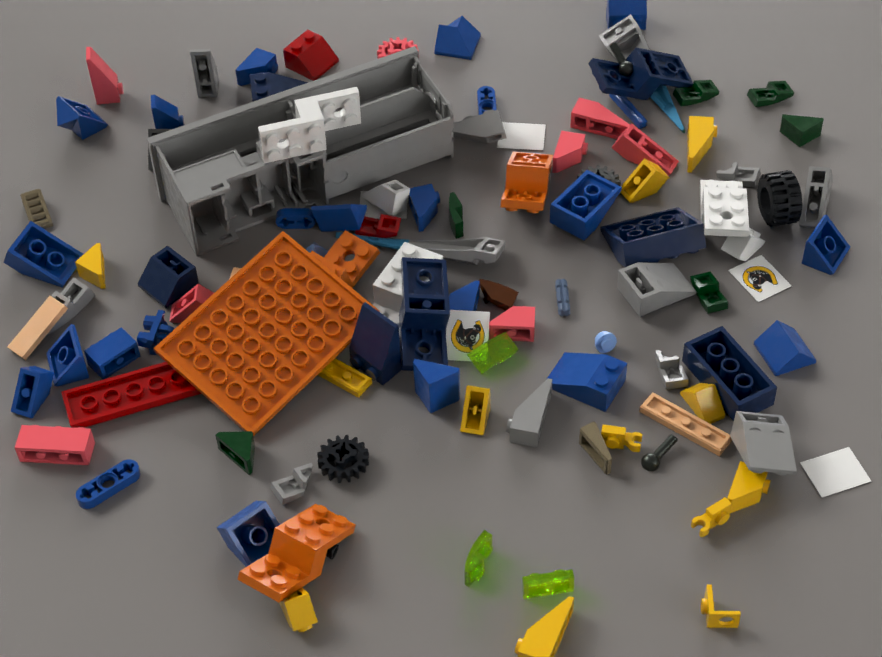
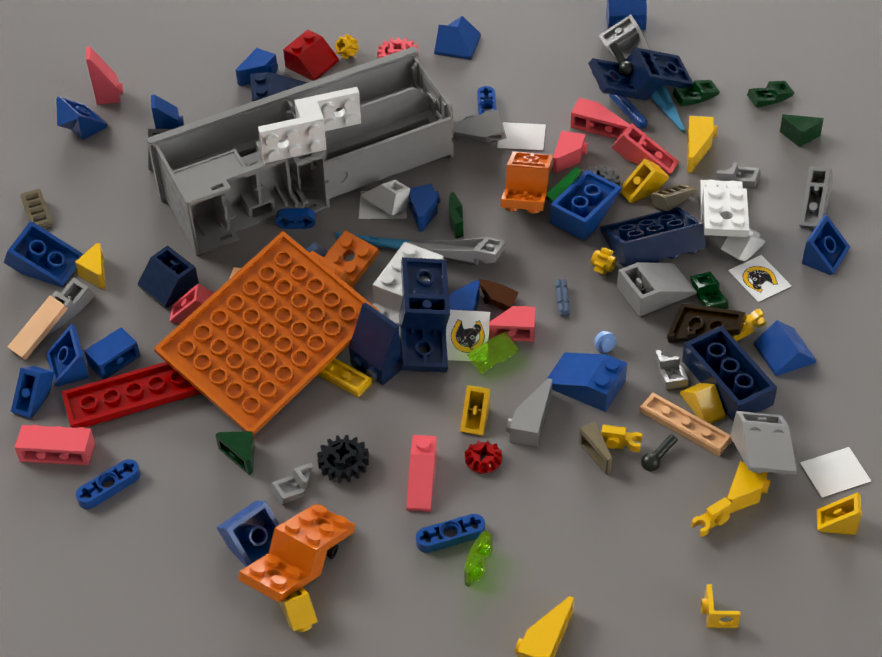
blue hips [137,310,175,355] -> none
light grey slope [190,49,219,98] -> none
blue slope [311,204,367,232] -> none
red slope [355,214,401,238] -> none
blue slope [413,359,460,414] -> none
clear neon green plate [522,569,574,599] -> none
black tyre [757,170,803,227] -> none
none -> yellow gear [335,34,359,59]
none -> coral slope [406,435,437,512]
none -> blue beam [416,514,485,553]
none -> red gear [464,440,503,473]
none -> green slope [546,167,581,203]
none -> yellow gear [590,247,617,275]
none -> dark tan slope [651,184,697,211]
none -> dark brown wing [667,303,747,342]
none -> yellow plate [732,309,766,341]
none -> yellow slope [817,492,862,535]

